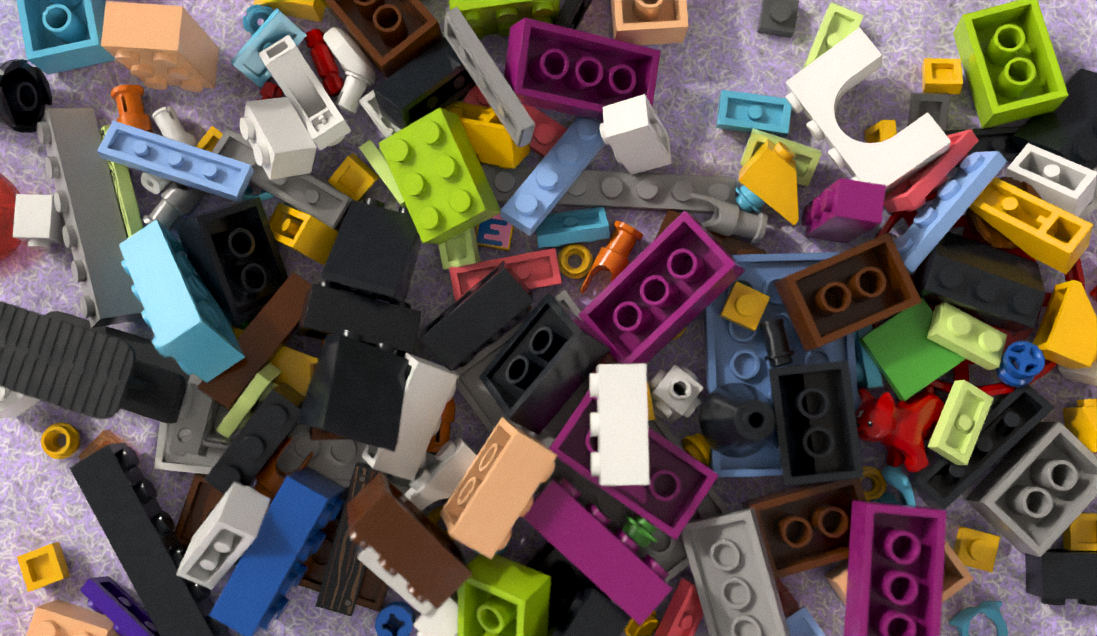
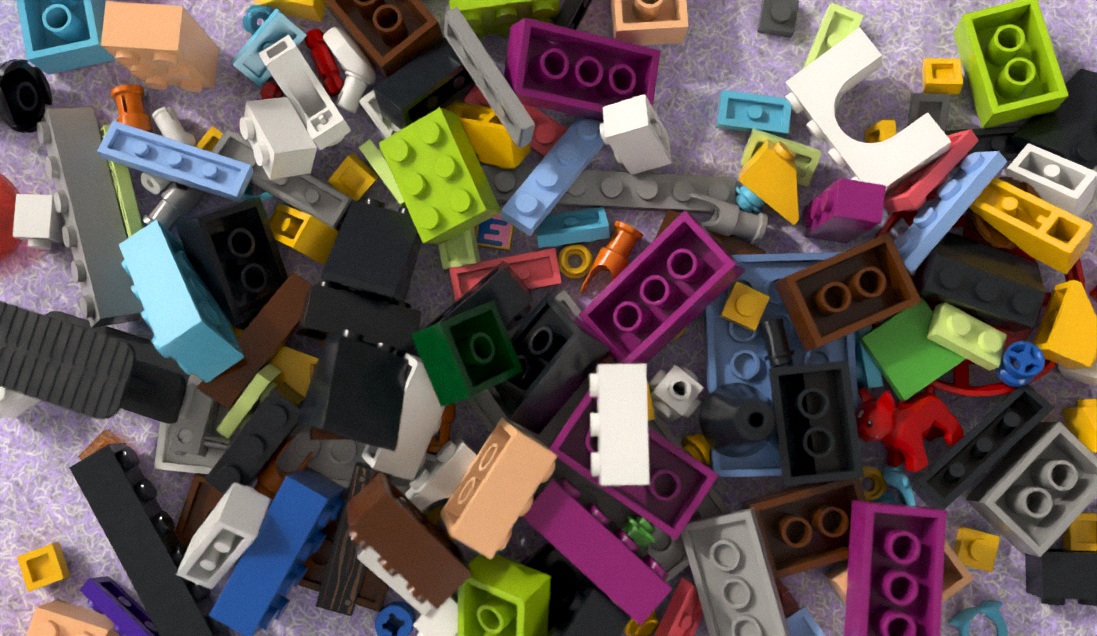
yellow plate [41,422,80,459] -> none
yellowish green plate [928,380,994,465] -> none
none -> dark green brick [411,300,523,407]

